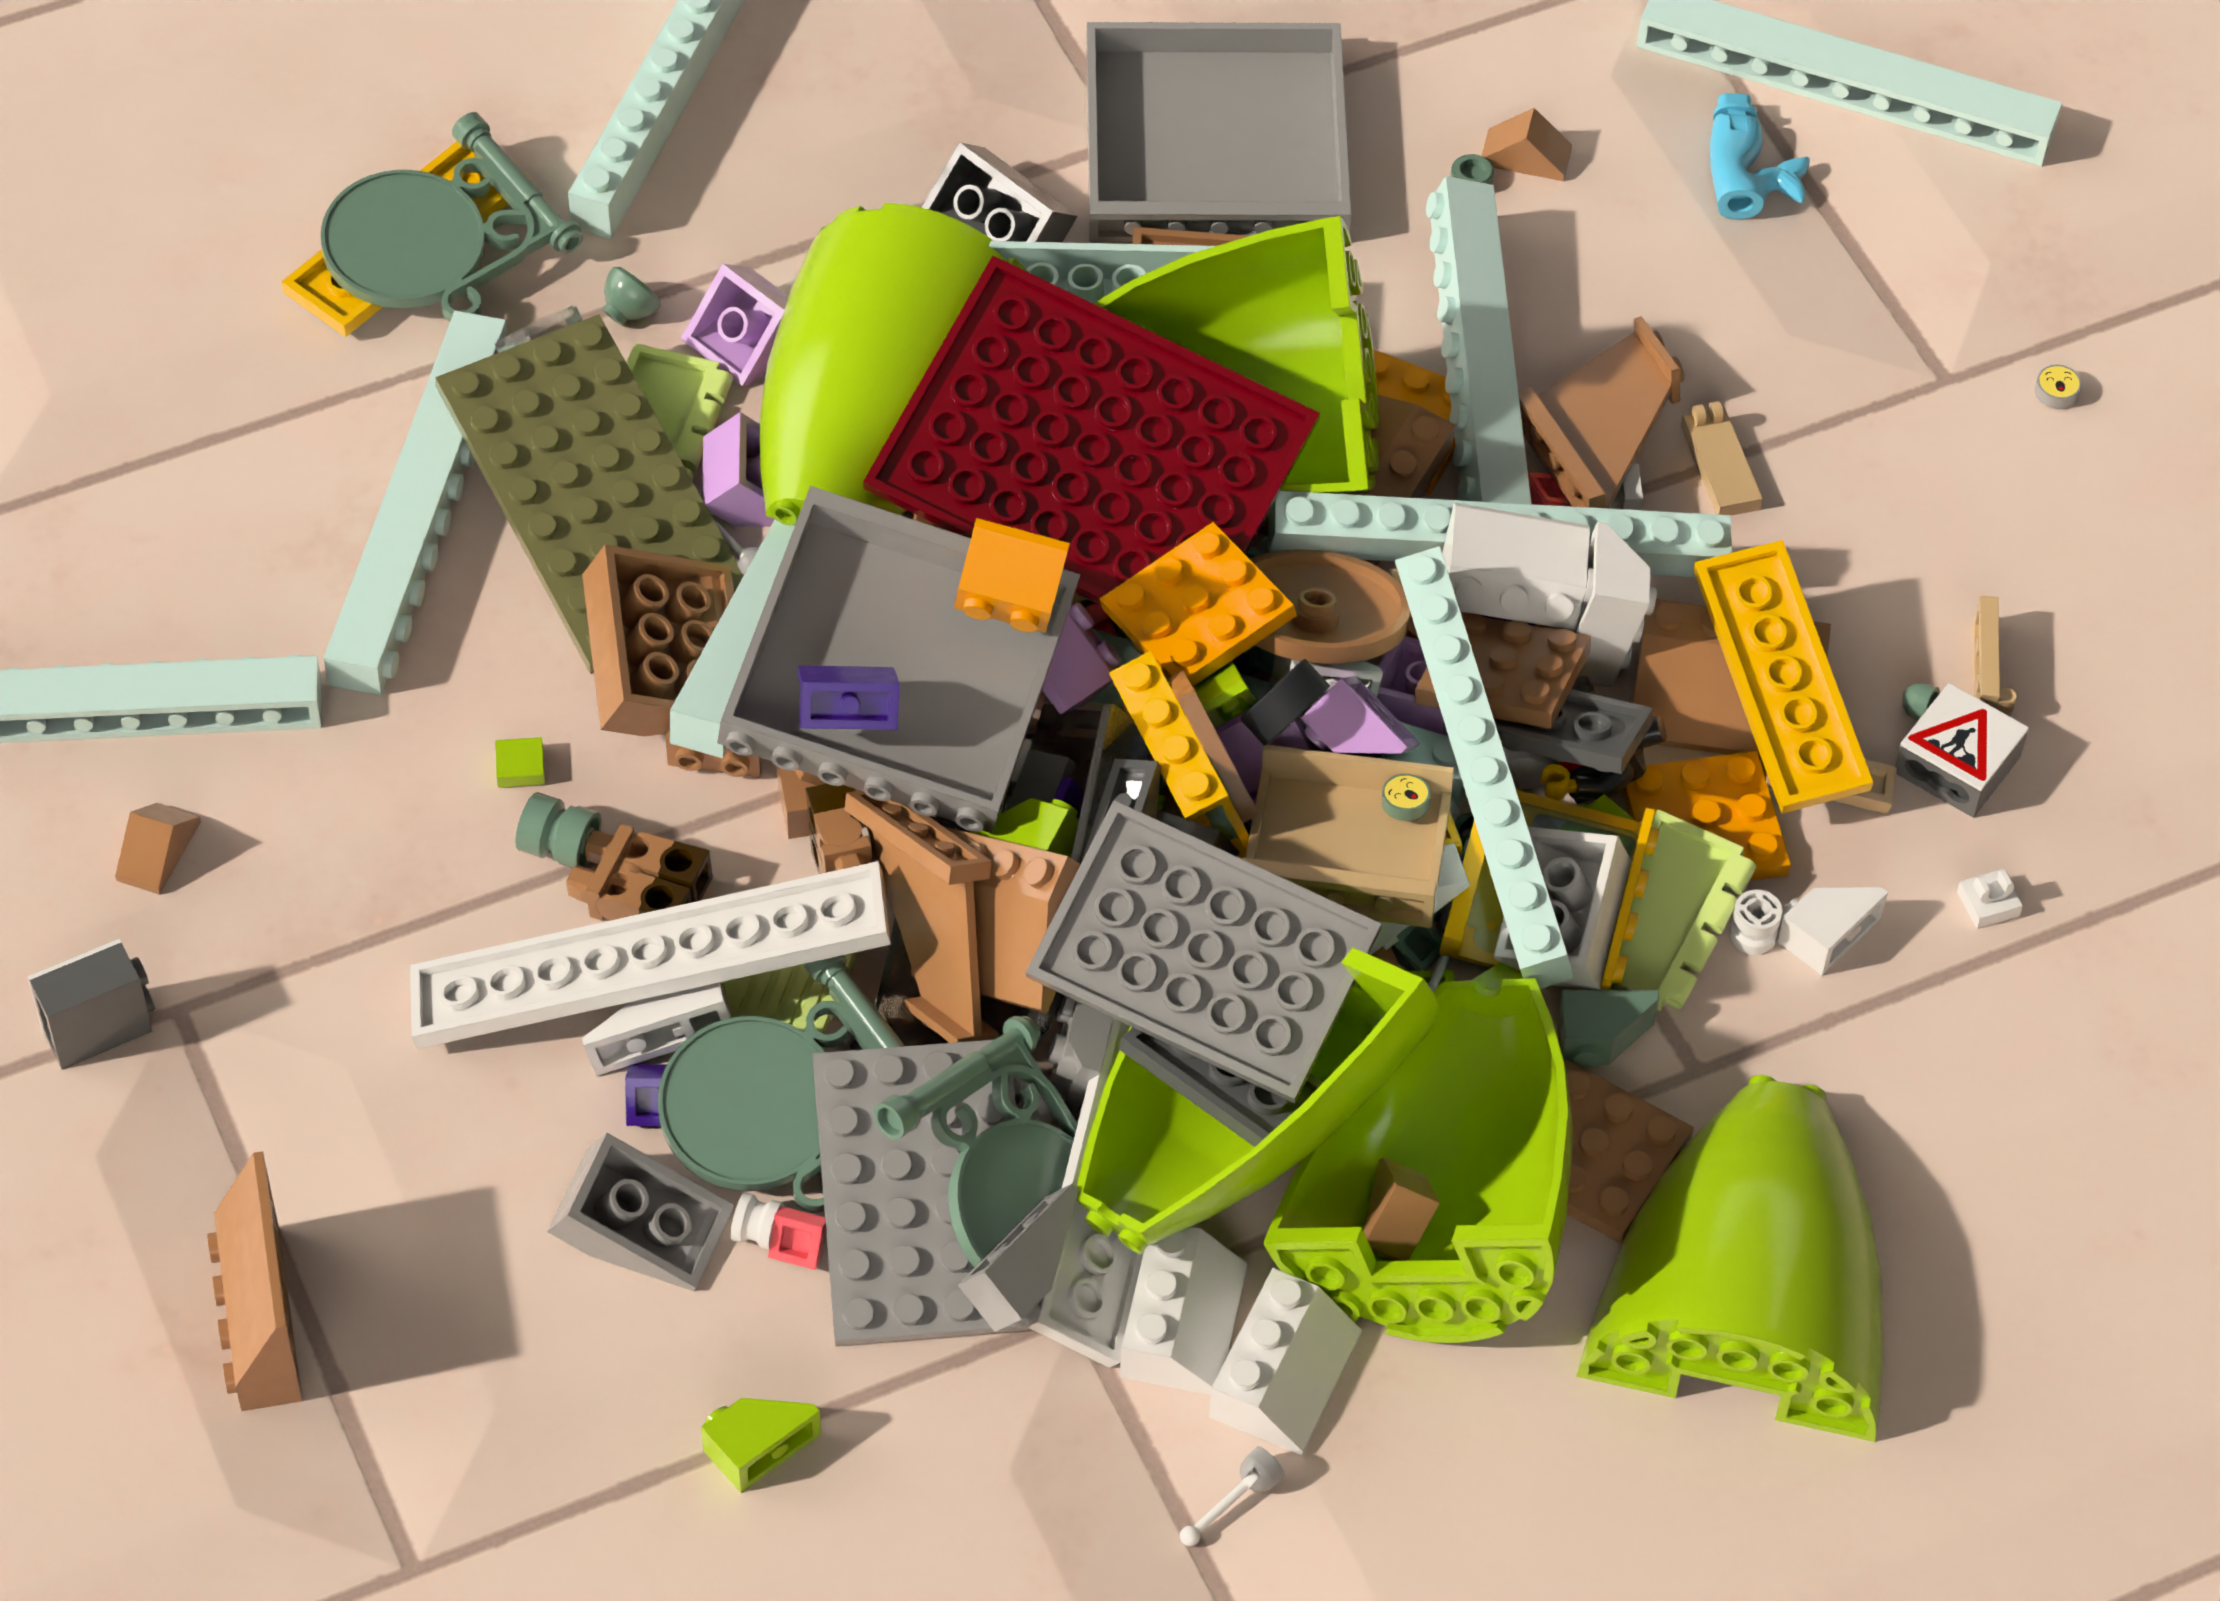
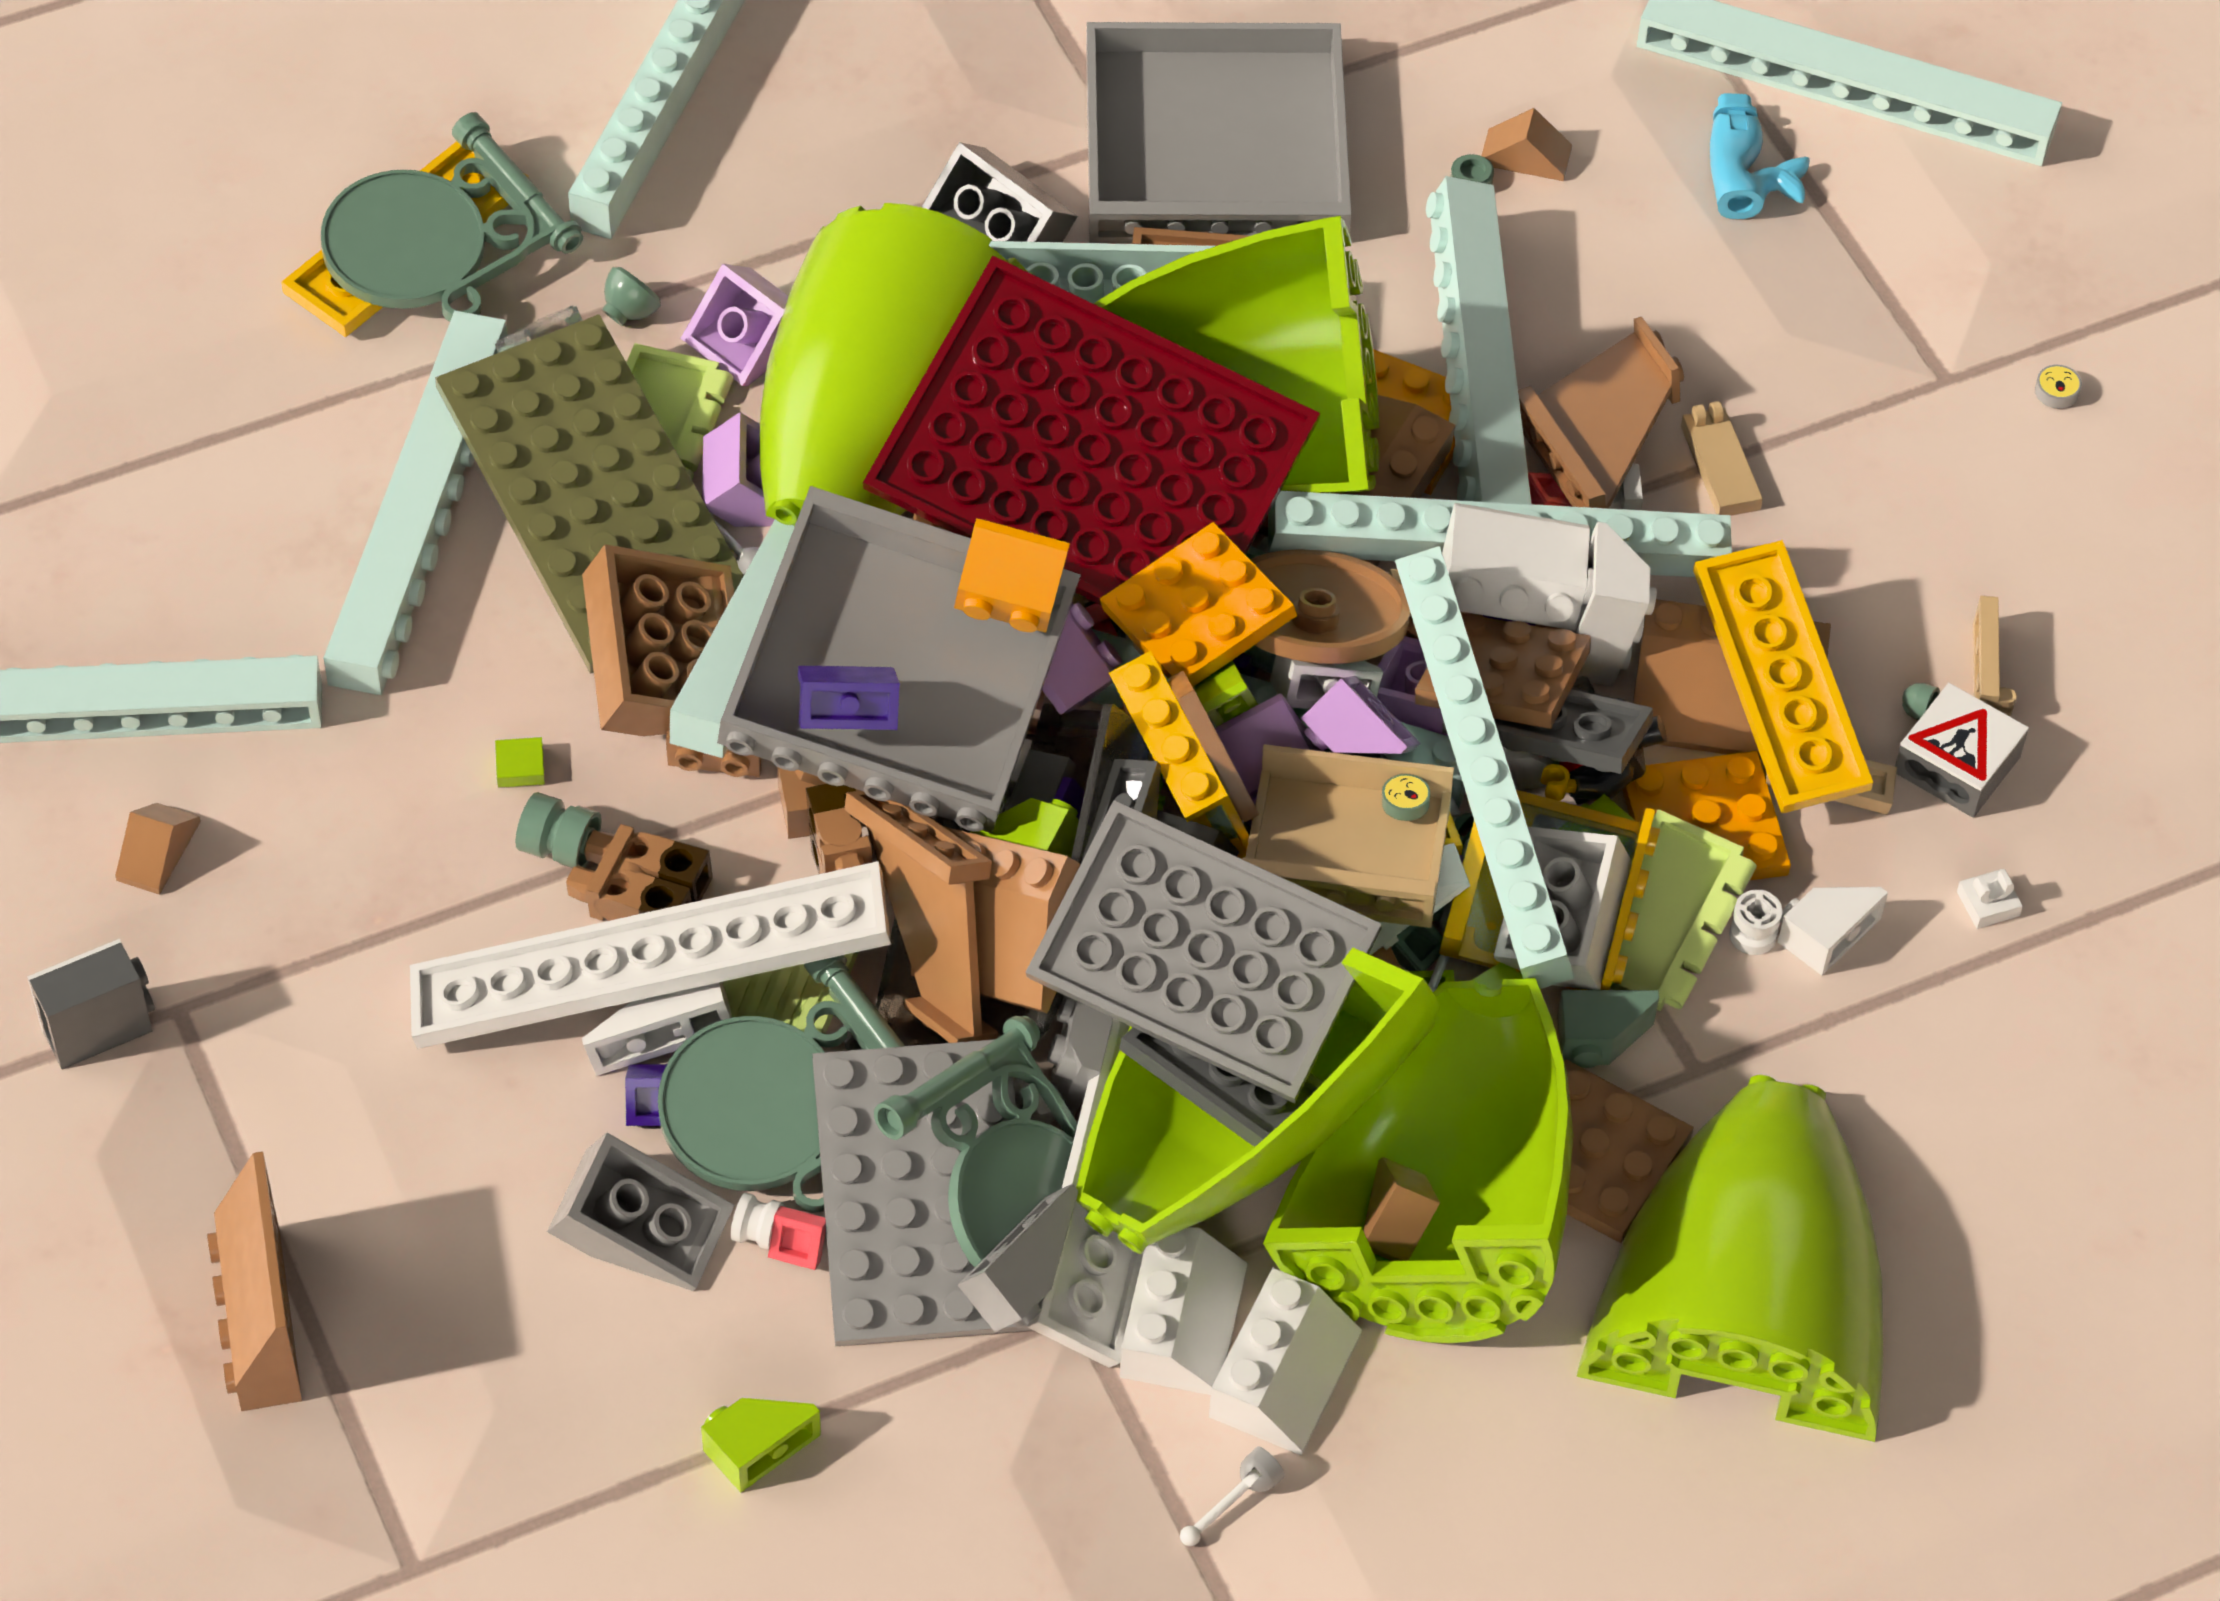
black tyre [1240,659,1330,746] -> none

